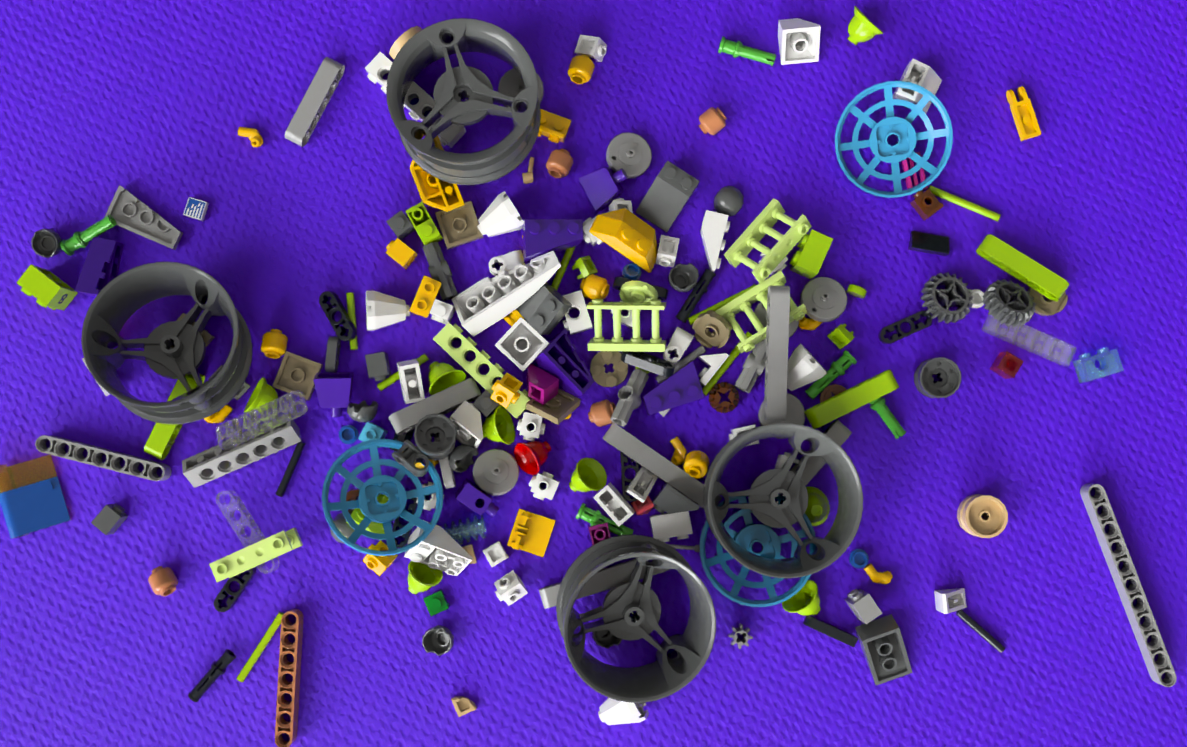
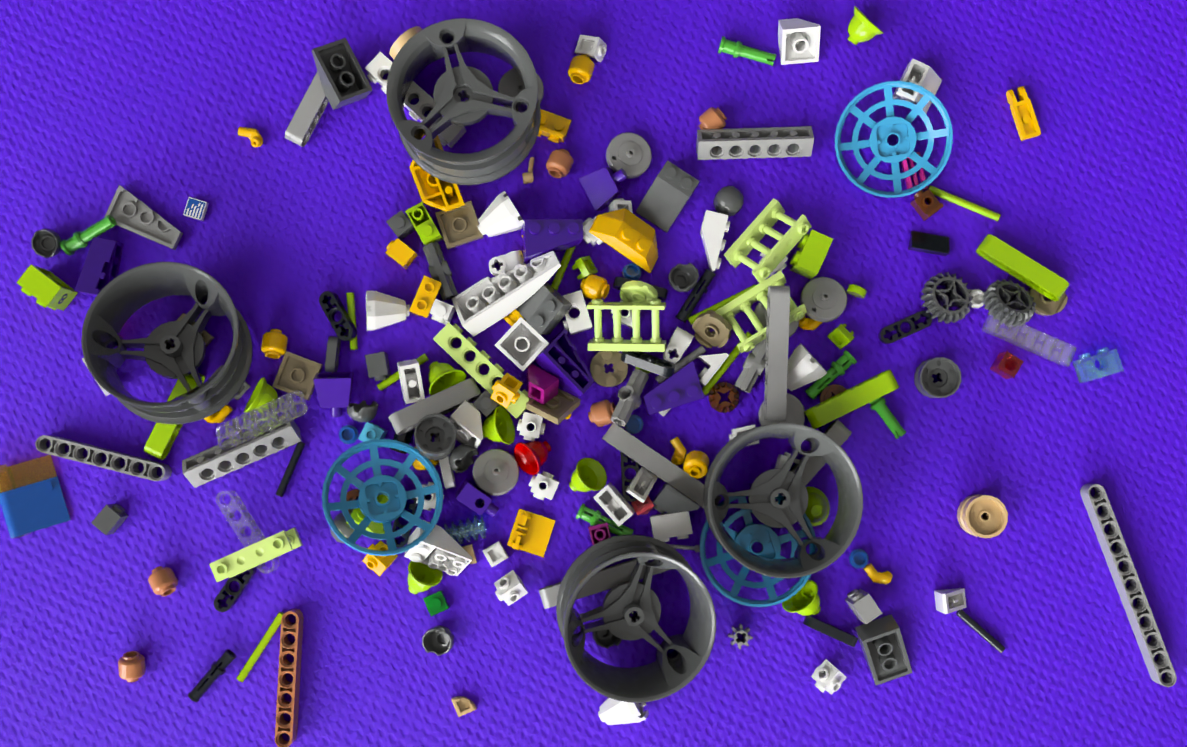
dark grey piece [392,440,429,477] -> none
white bracket [656,235,680,267] -> none
none -> nougat head [118,651,146,682]
none -> dark grey slope [311,38,373,110]
none -> blue plate [625,415,643,434]
none -> light grey brick [696,126,814,160]
none -> white brick [811,659,847,695]

